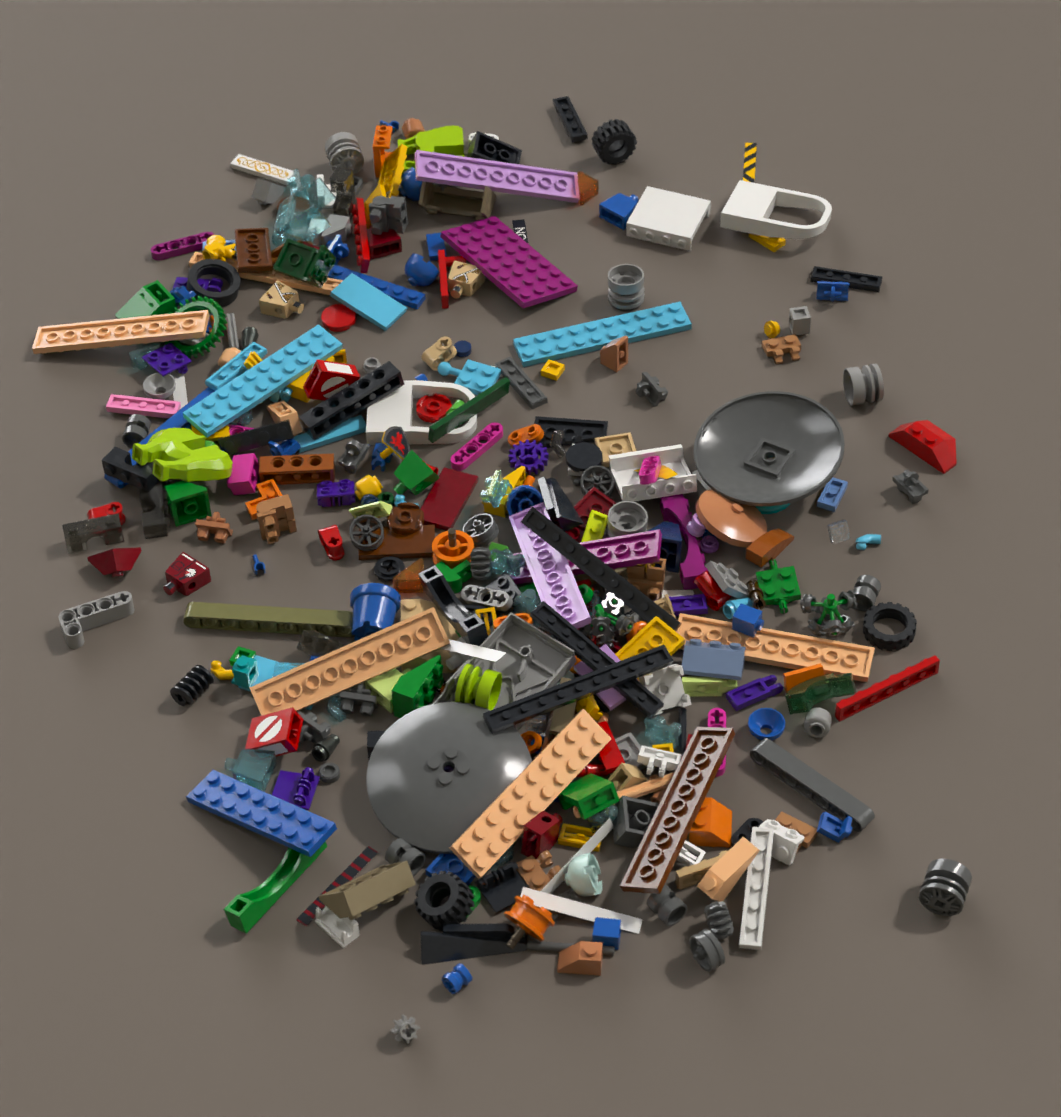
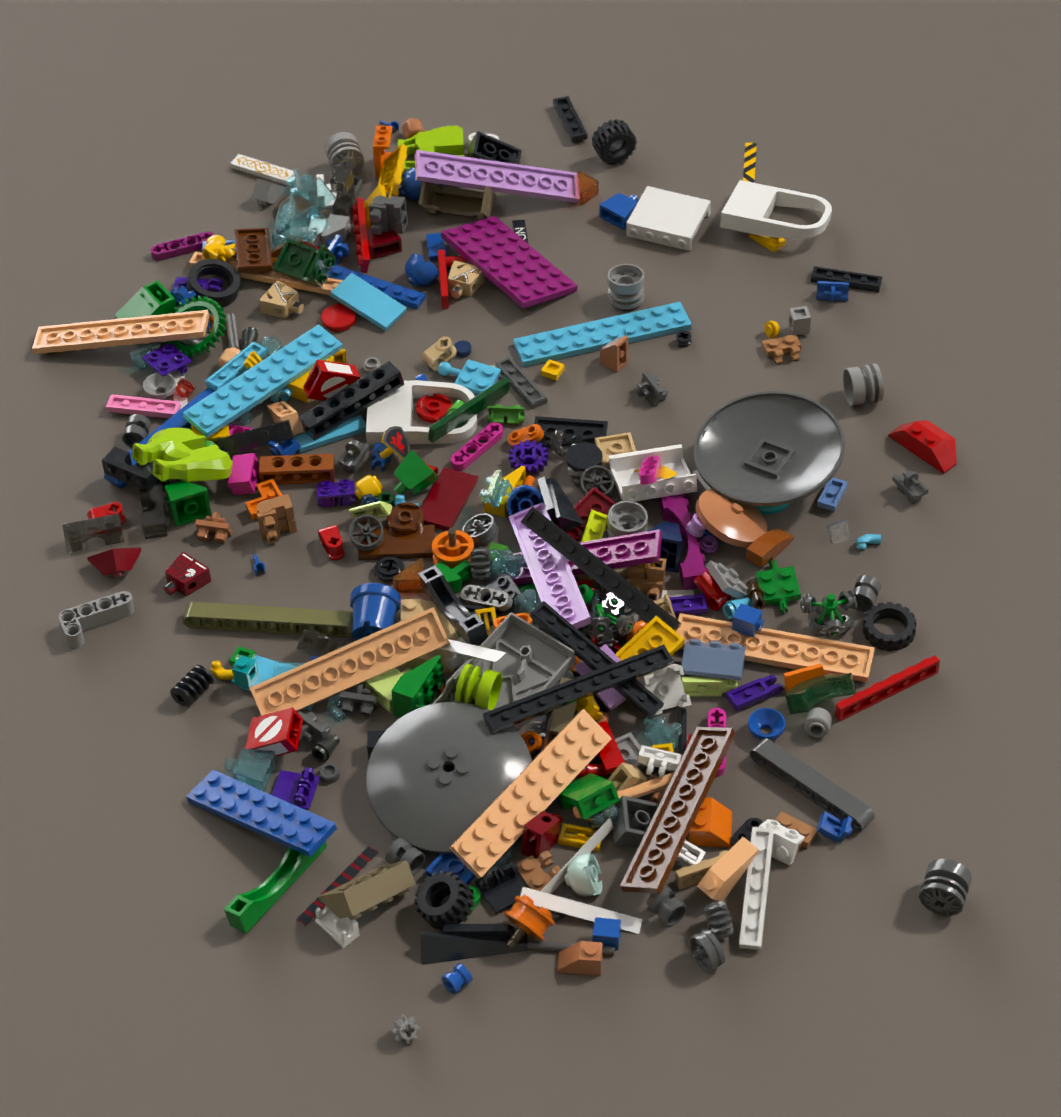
none -> clear red tile [176,378,195,397]
none -> clear light blue head [259,336,284,359]
none -> bright green hinge [487,404,525,425]
none -> black bush [676,330,692,348]

